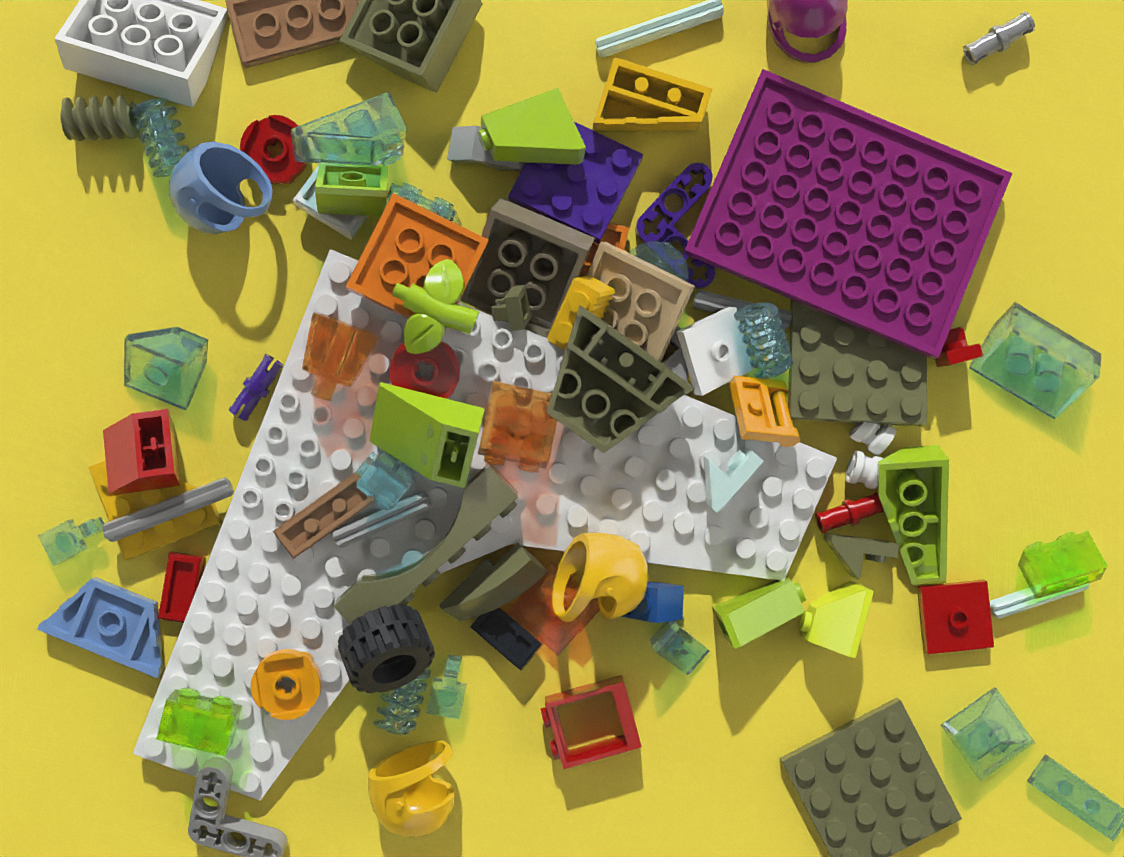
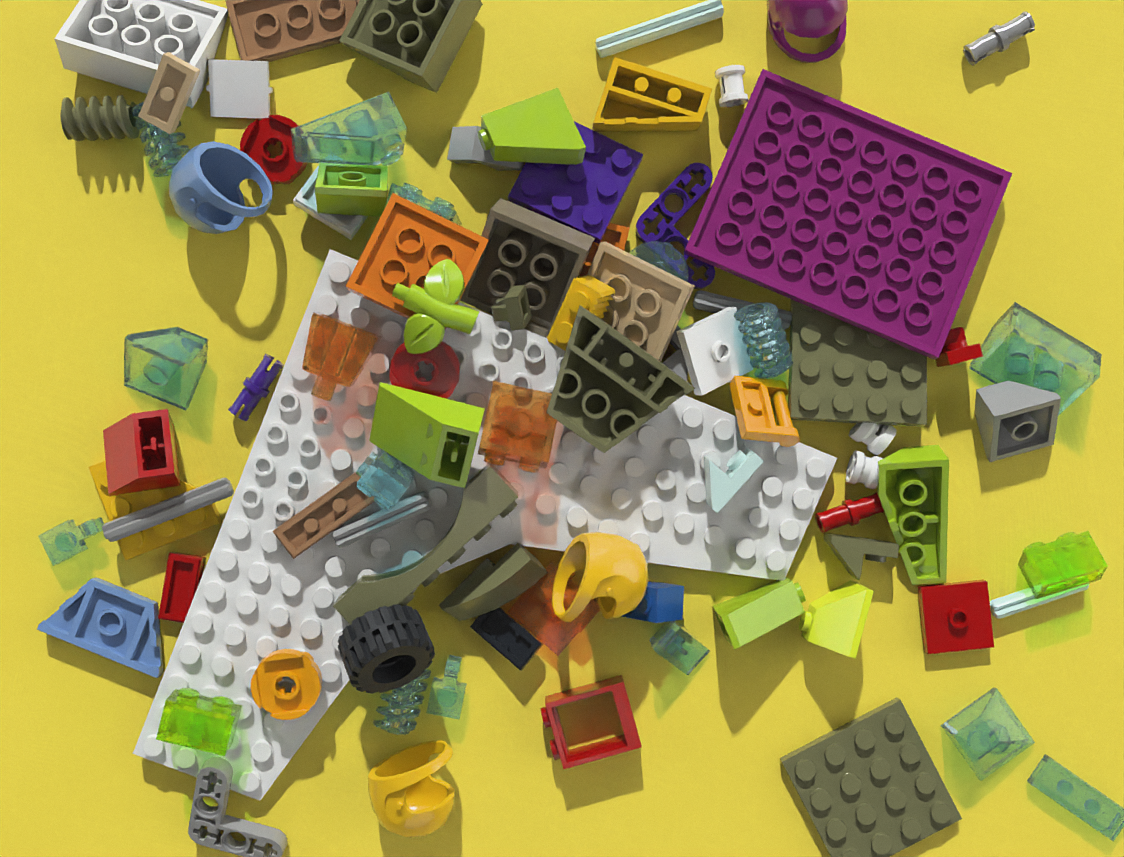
none -> tan plate [138,52,201,134]
none -> white piece [206,59,273,118]
none -> white bush [714,65,748,107]
none -> light grey slope [974,380,1061,462]

